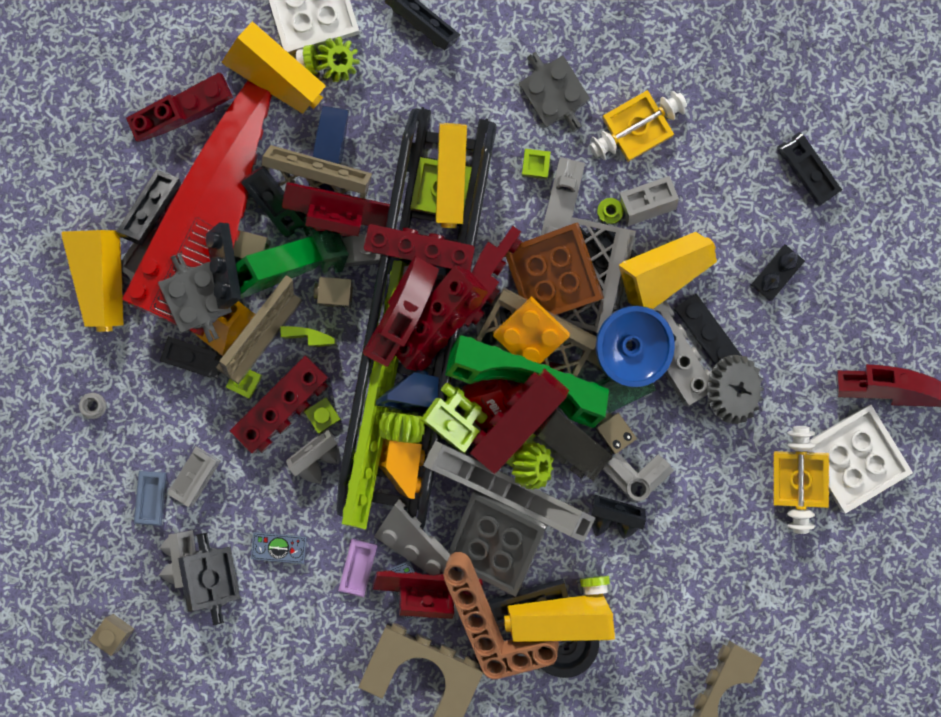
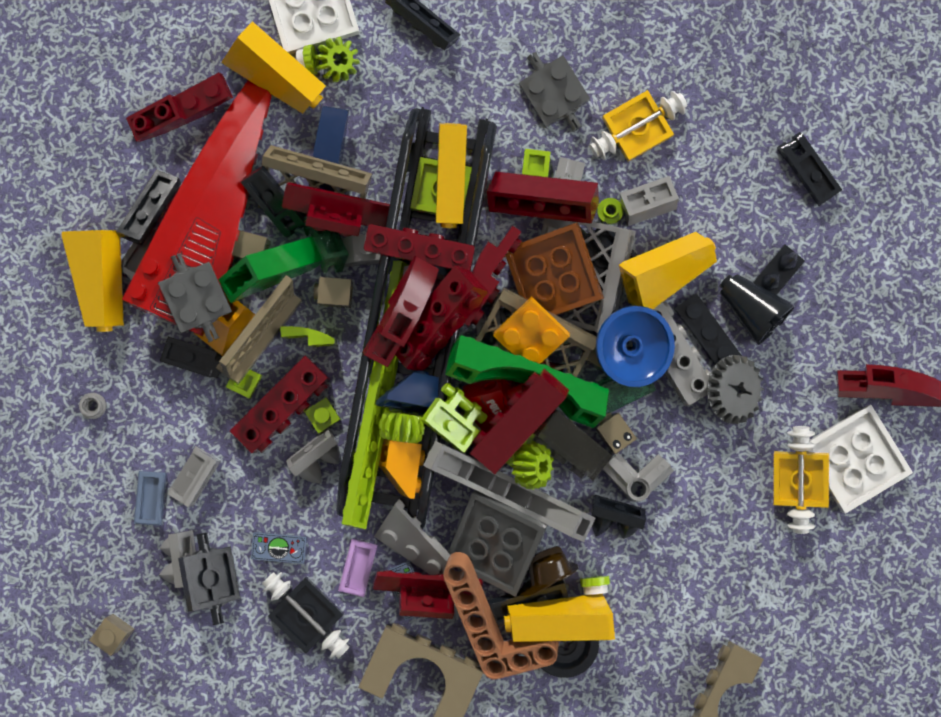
black plate [206,222,242,309] -> none
none -> black plate [262,572,349,659]
none -> dark red brick [487,172,599,224]
none -> dark brown piece [520,546,578,597]
none -> black cone [720,274,794,345]

